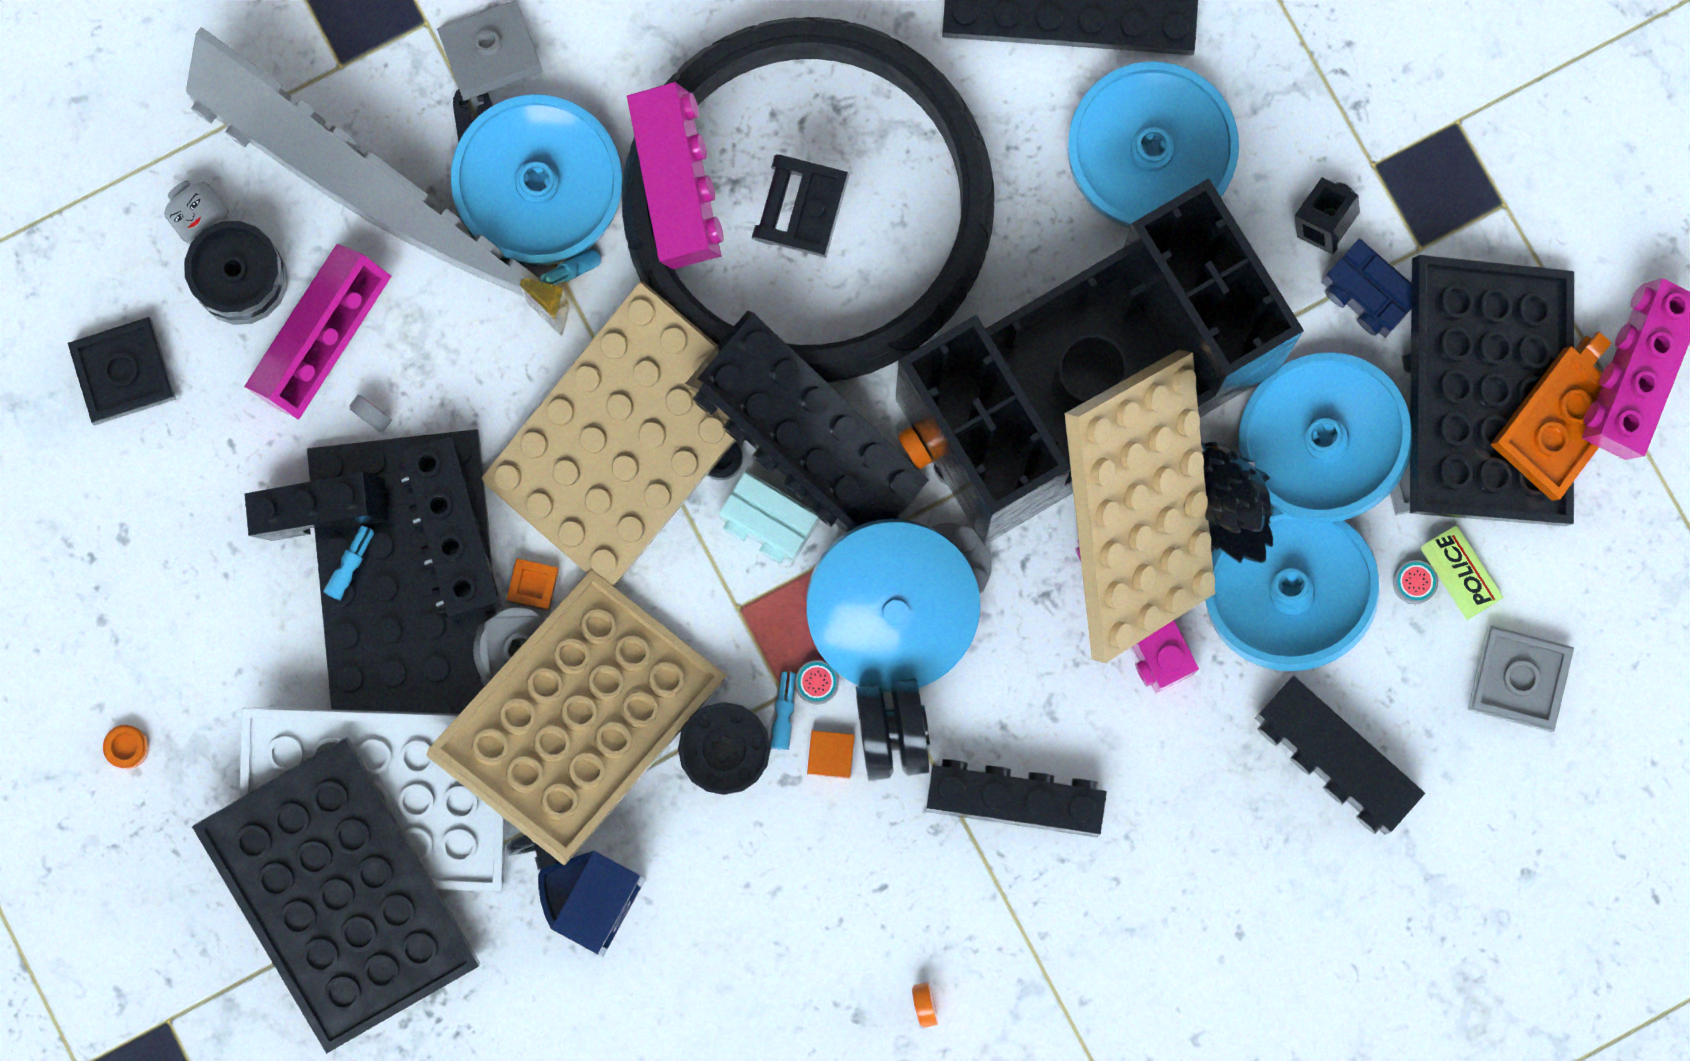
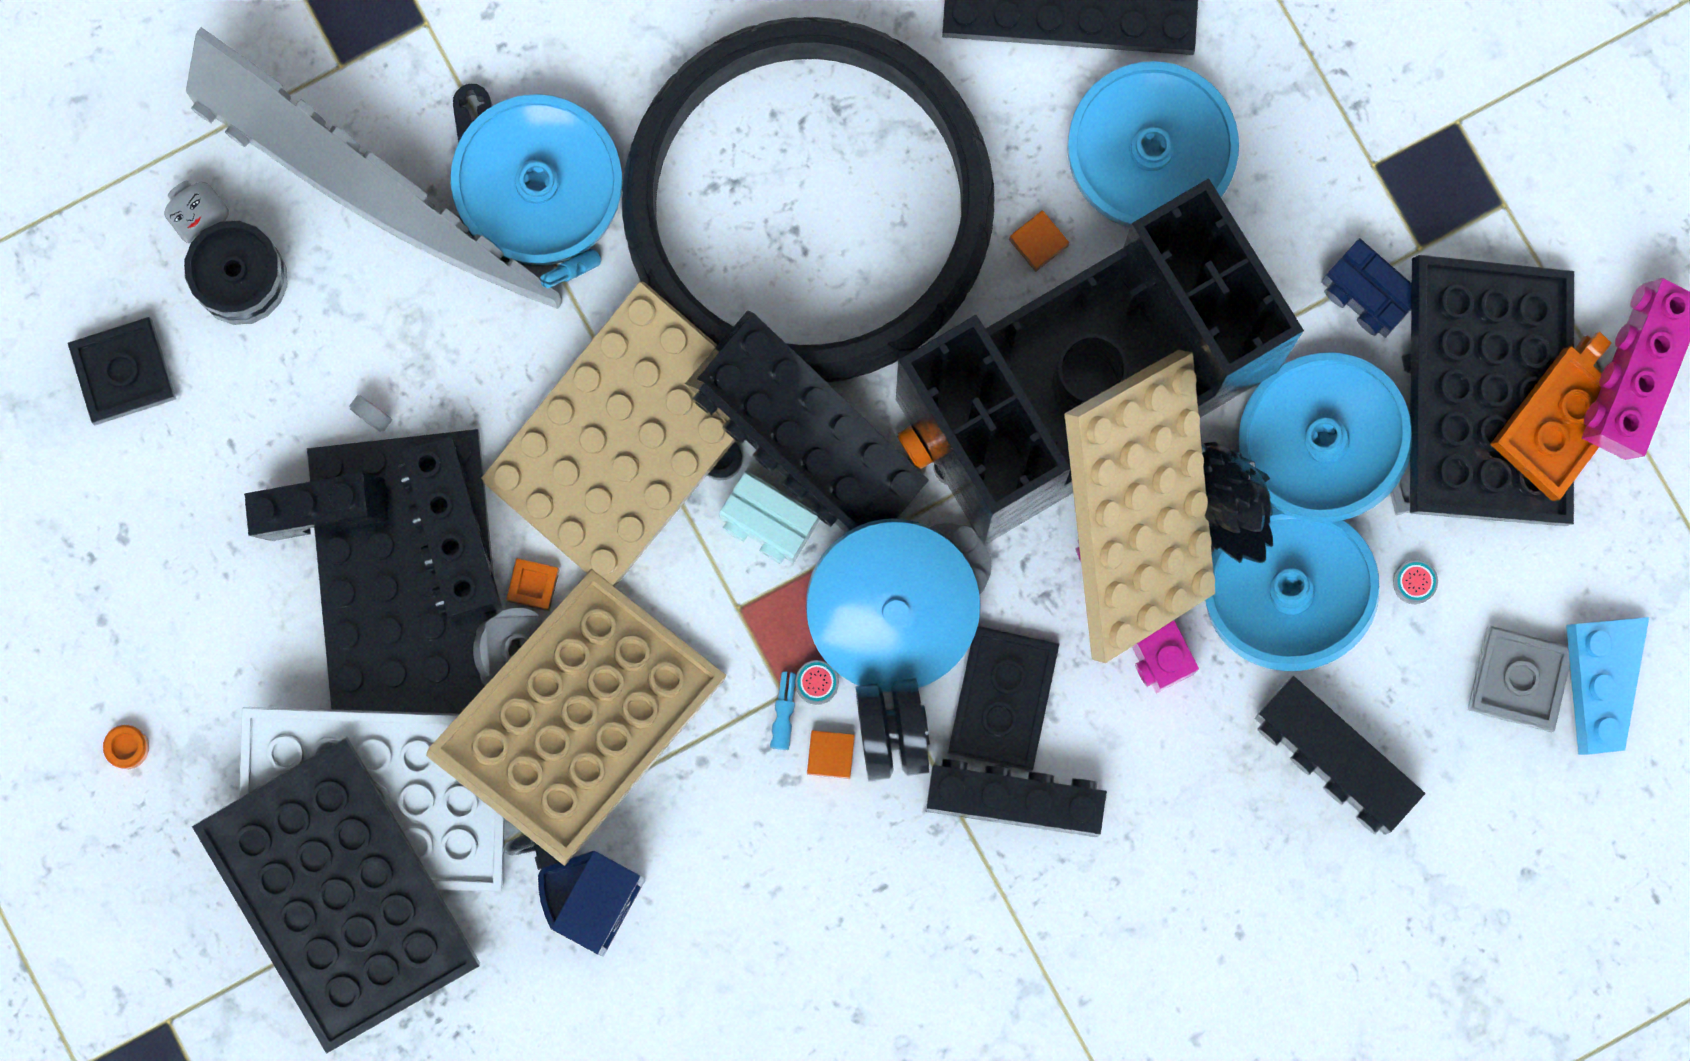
dark pink brick [244,244,392,420] -> none
medium azure pin [323,526,374,601] -> none
light grey plate [437,0,543,101] -> none
clear yellow slope [520,278,570,336] -> none
dark pink brick [627,82,724,269] -> none
black wheel [678,702,771,795] -> none
black plate [751,154,849,258] -> none
orange tile [912,982,939,1028] -> none
black brick [1295,177,1360,255] -> none
yellowish green tile [1420,525,1504,620] -> none
none -> black tile [948,626,1060,771]
none -> orange tile [1009,210,1069,272]
none -> medium azure wing [1566,617,1649,755]

